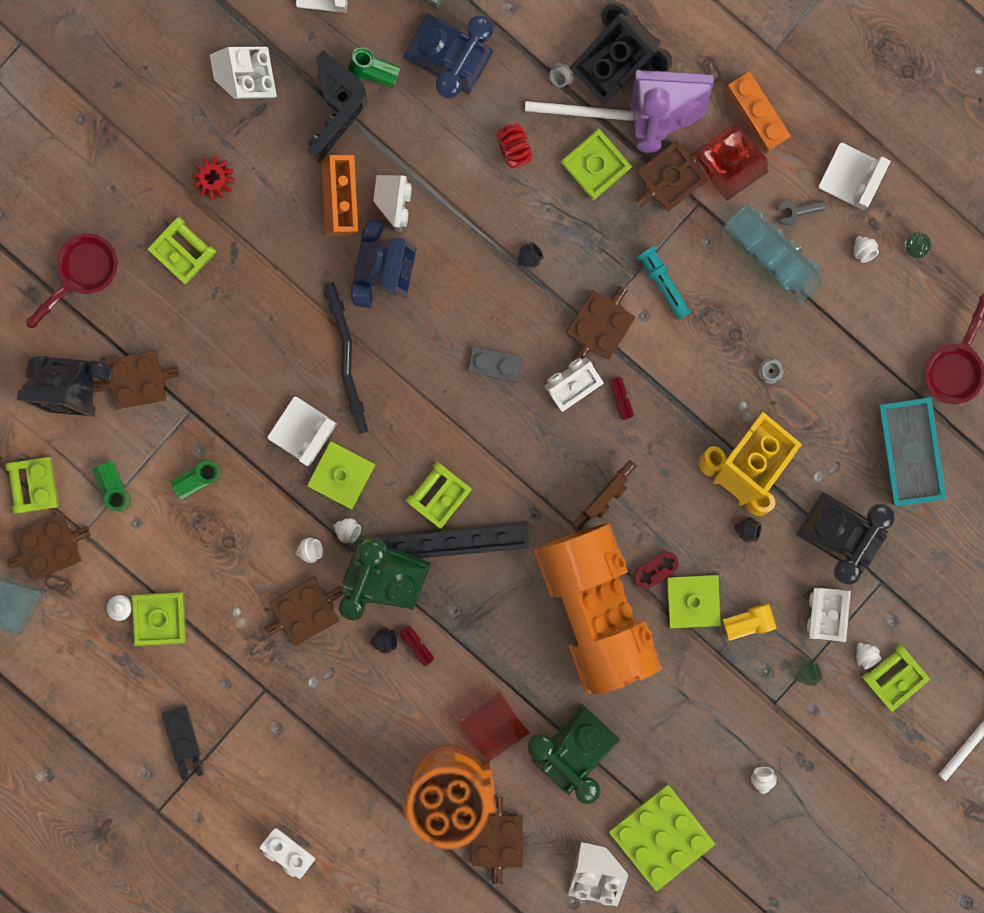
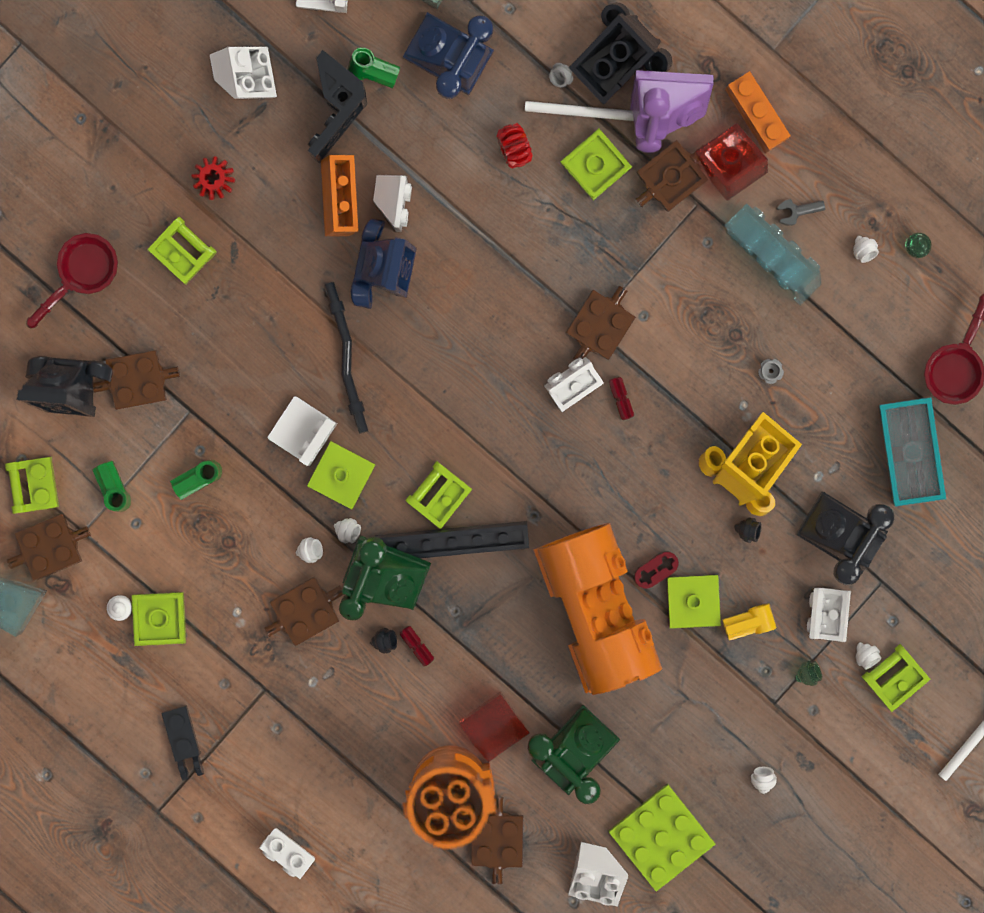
dark grey plate [468,347,523,382] -> none
black plate [517,242,544,268] -> none
reddish brown plate [572,459,637,531] -> none
teal pin [636,246,691,320] -> none
white bracket [818,143,891,210] -> none

